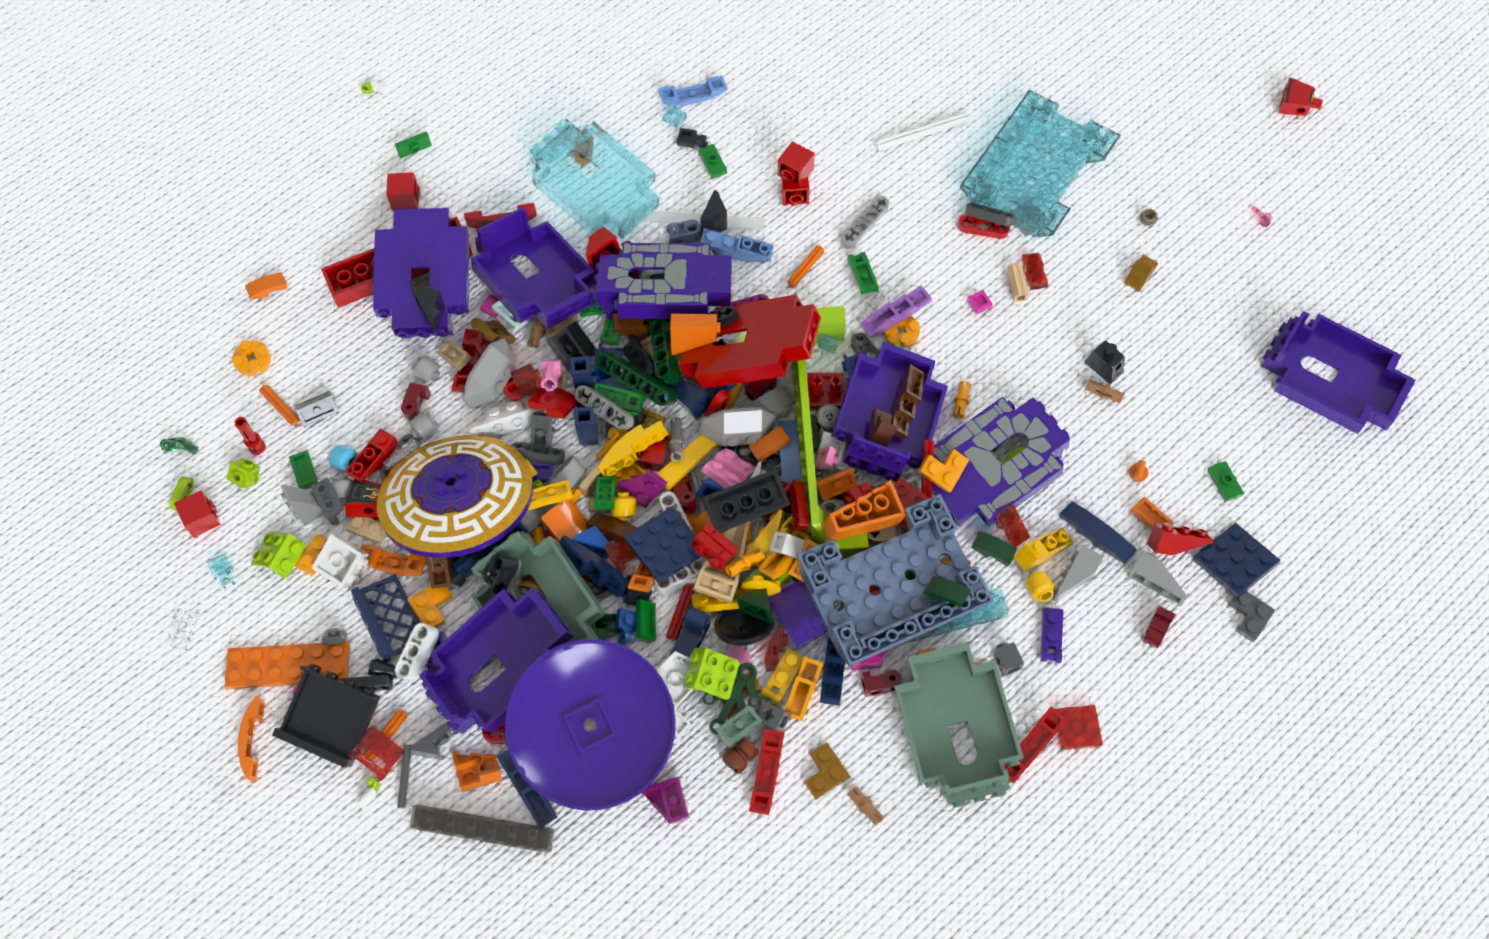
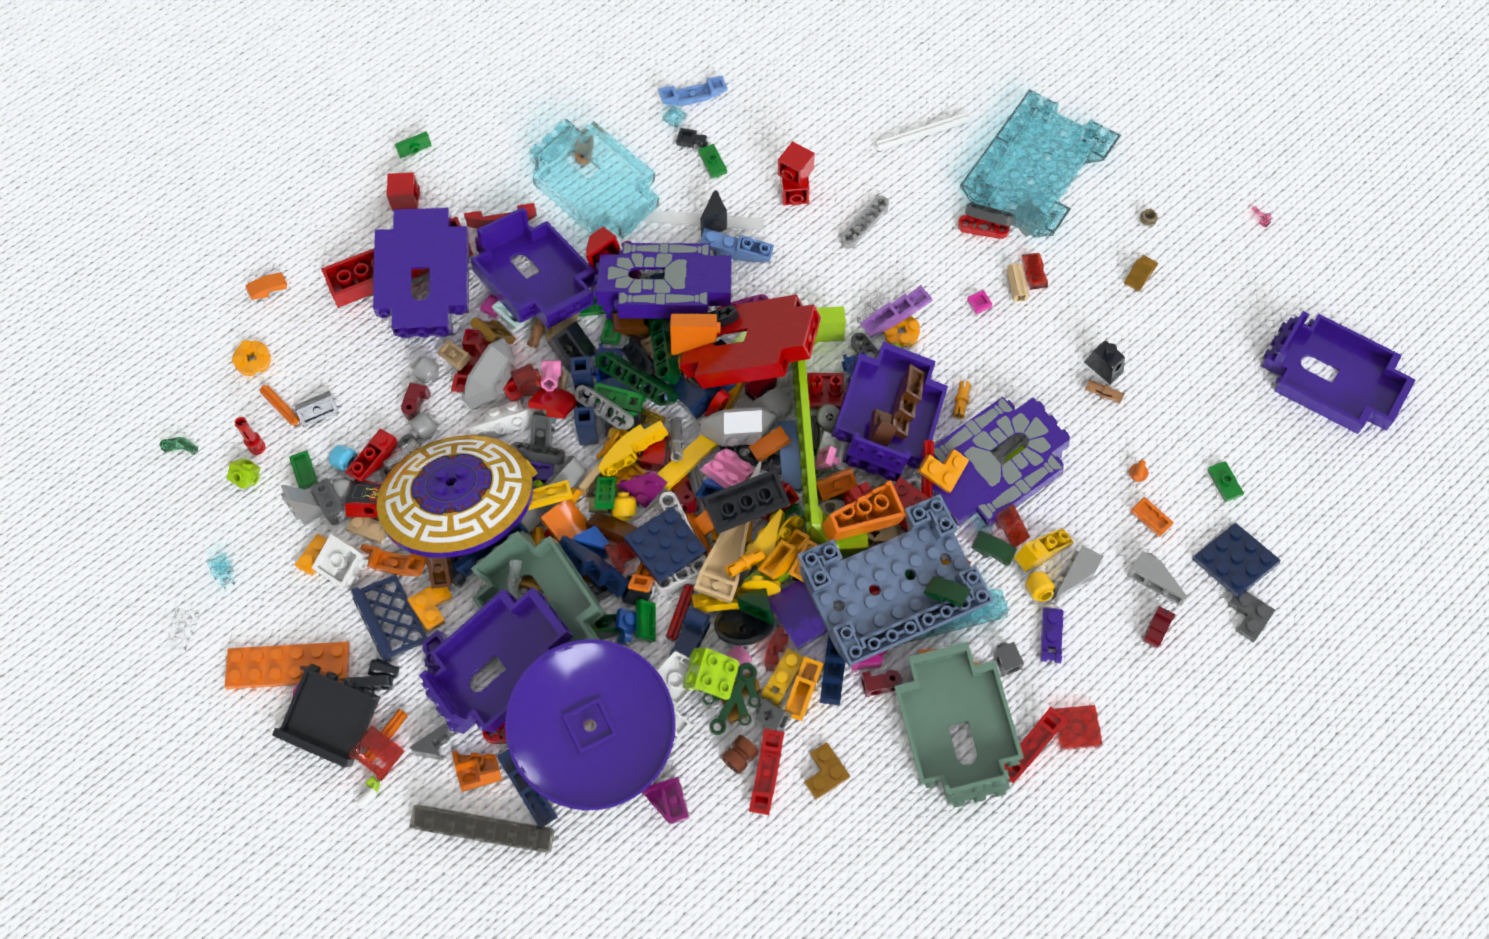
lime beam [169,476,194,511] -> none
red head [174,490,221,538] -> none
orange slope [238,696,265,783] -> none
lime bracket [251,531,307,579] -> none
dark grey plate [322,628,347,645] -> none
arm [361,81,388,94] -> none
white beam [395,623,439,681] -> none
dark grey bar [397,745,412,809] -> none
black slope [410,285,445,332] -> none
black piece [484,555,519,594] -> none
sand blue piece [666,219,701,243] -> none
red brick [691,524,739,571] -> none
sand green plate [716,705,762,748] -> none
white panel [770,531,805,559] -> none
orange axle [788,245,824,288] -> none
red beam [789,480,809,532] -> none
clear light blue tile [818,333,838,354] -> none
green plate [847,251,879,295] -> none
medium nougat pin [847,786,885,827] -> none
dark blue slope [1060,501,1137,564] -> none
red slope [1146,522,1214,555] -> none
red torso [1278,77,1323,116] -> none

